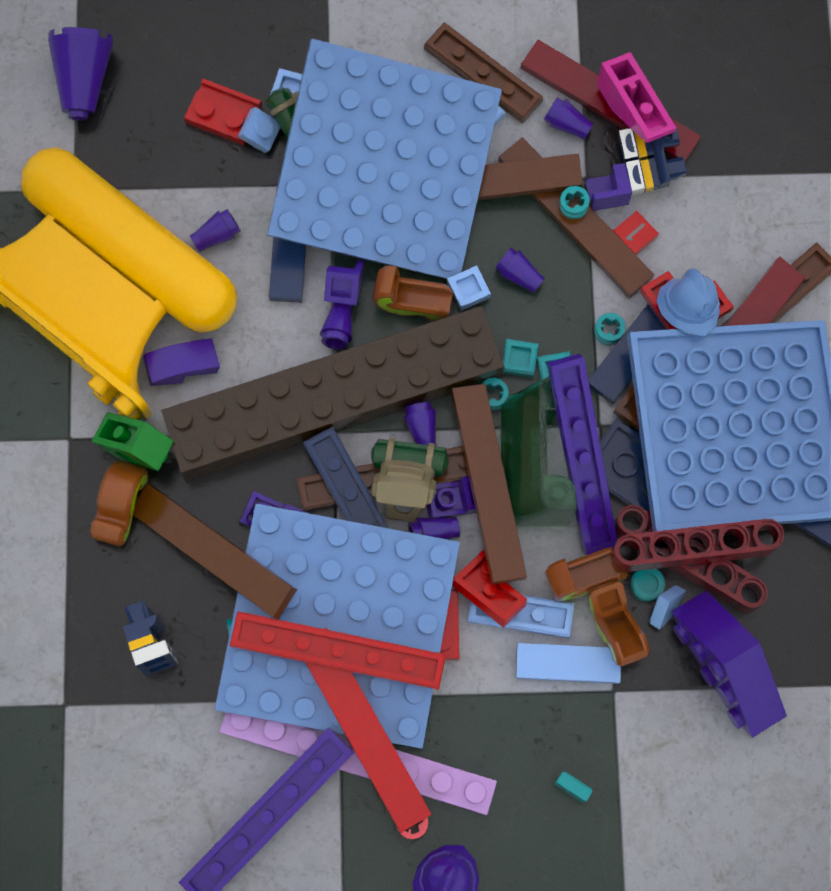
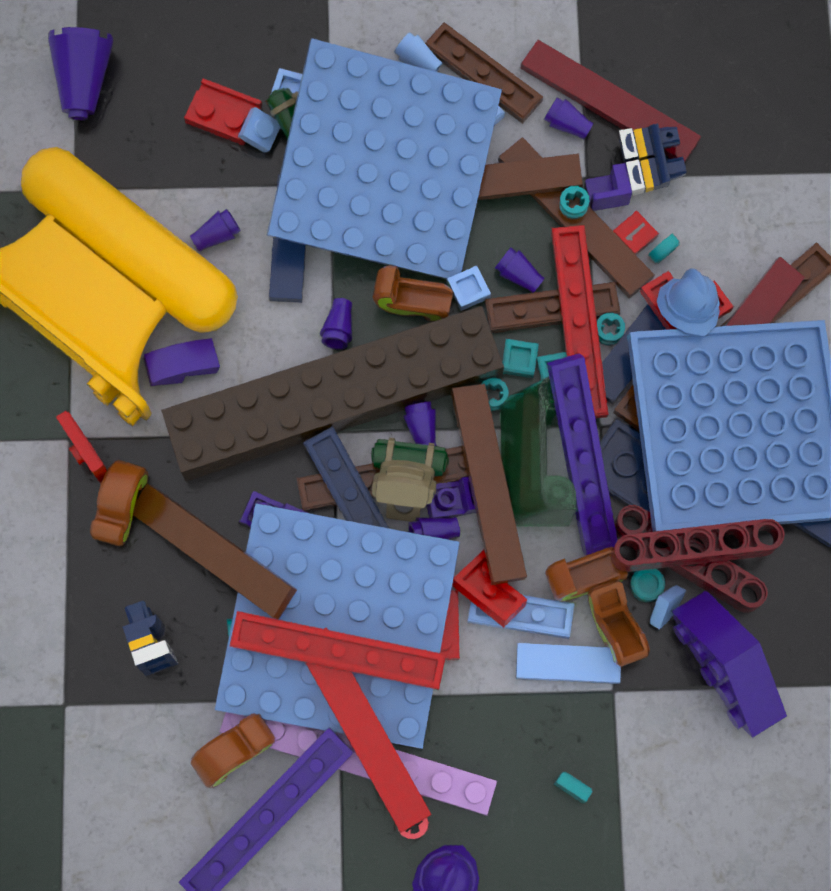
green brick [91,412,174,471] -> none
dark purple panel [324,259,364,306] -> none
dark pink slope [597,52,677,143] -> none
none -> red plate [56,411,107,484]
none -> dark orange animal [190,713,276,788]
none -> light blue cone [394,32,443,72]
none -> reddish brown tile [485,282,620,333]
none -> red tile [551,225,609,419]
none -> teal tile [648,233,680,264]

